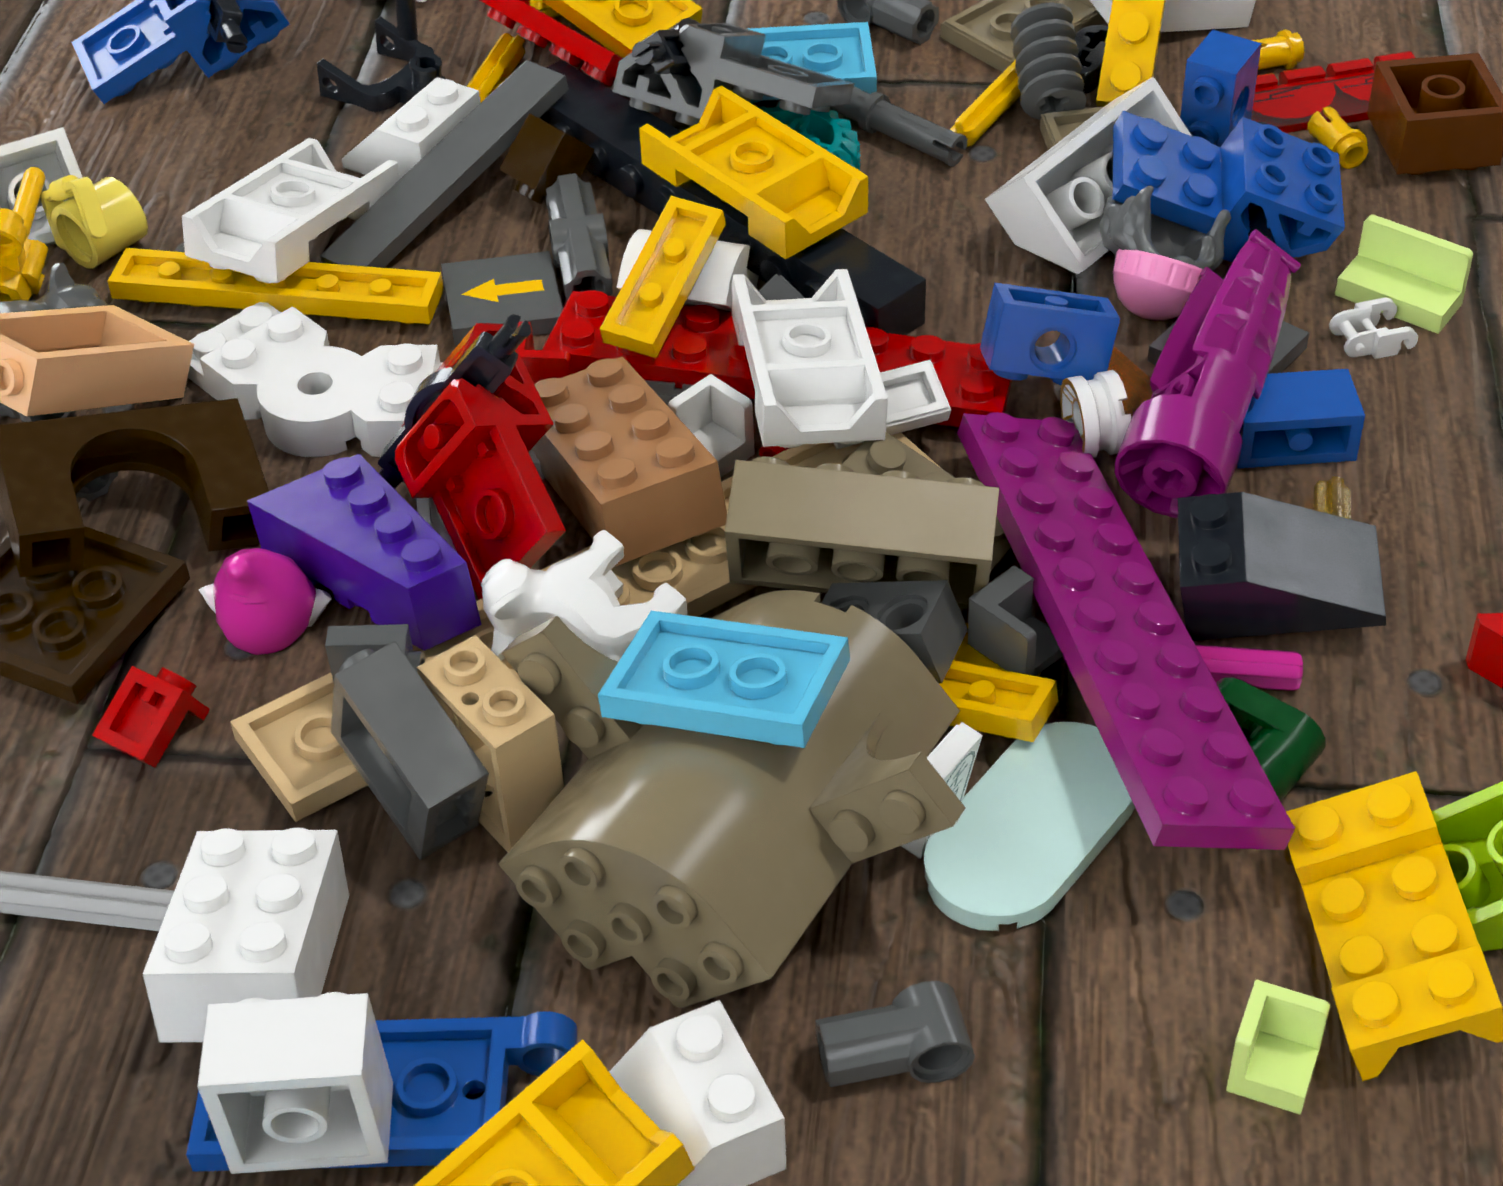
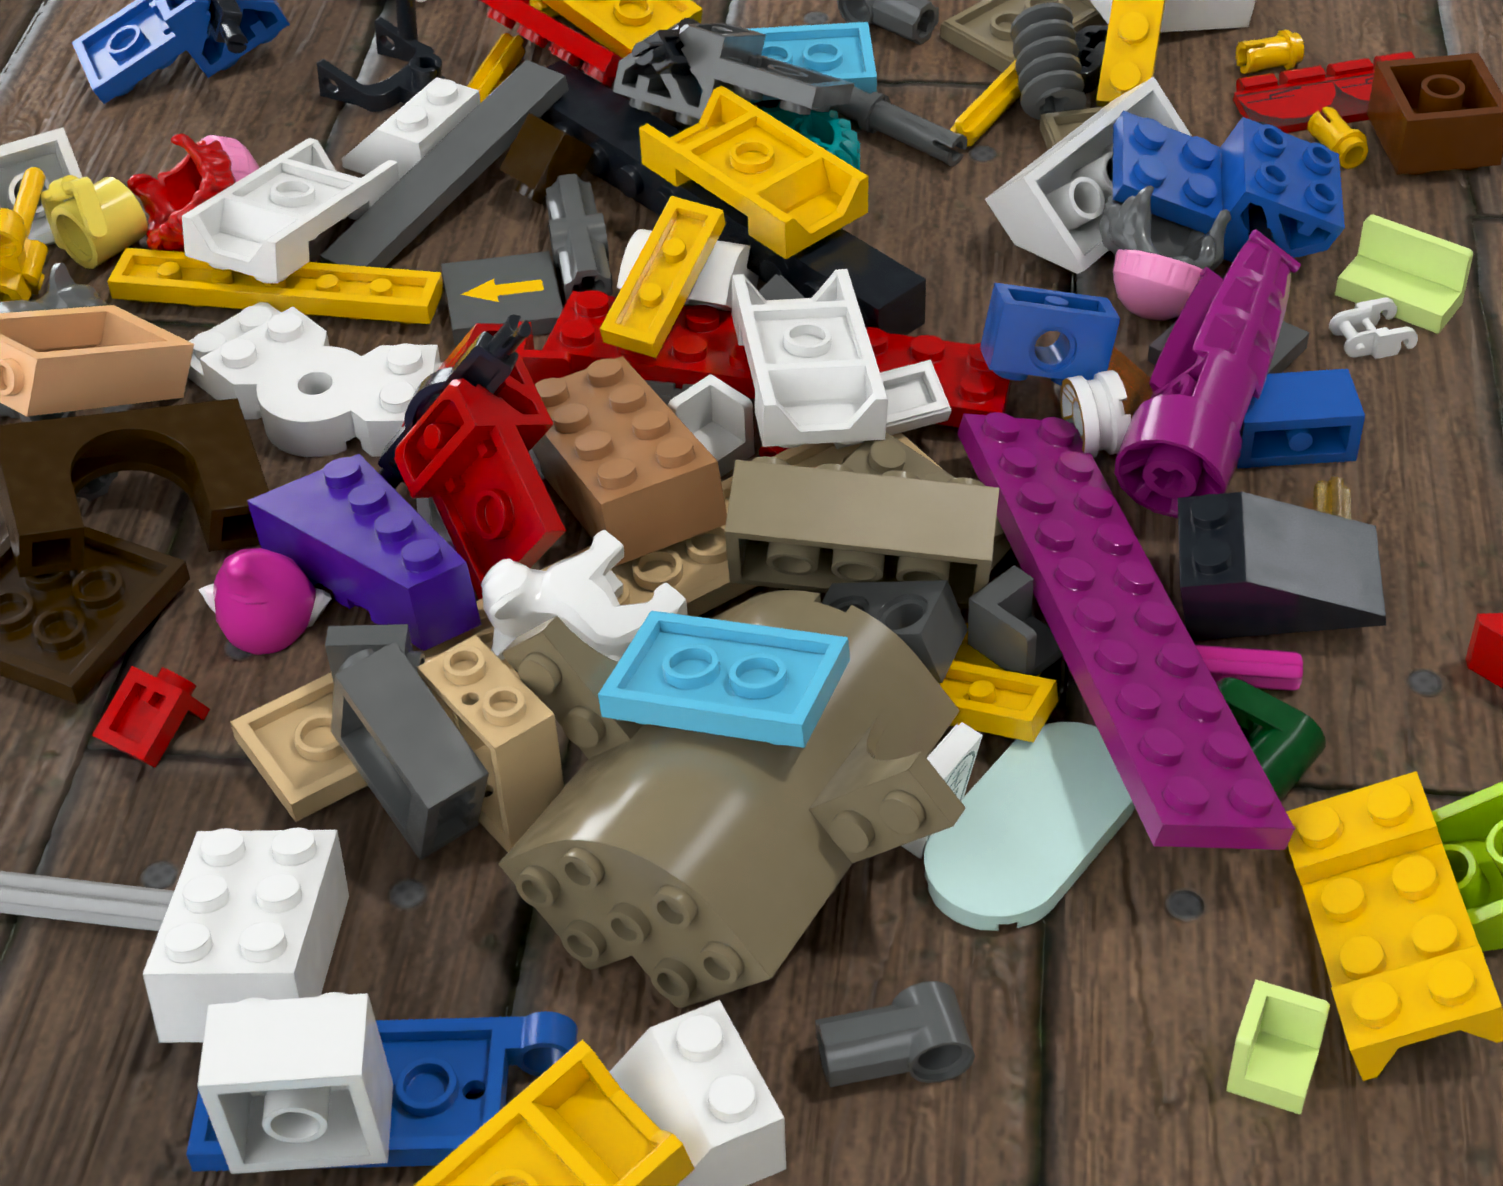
blue brick [1180,30,1261,147] -> none
none -> red hair [127,134,259,252]

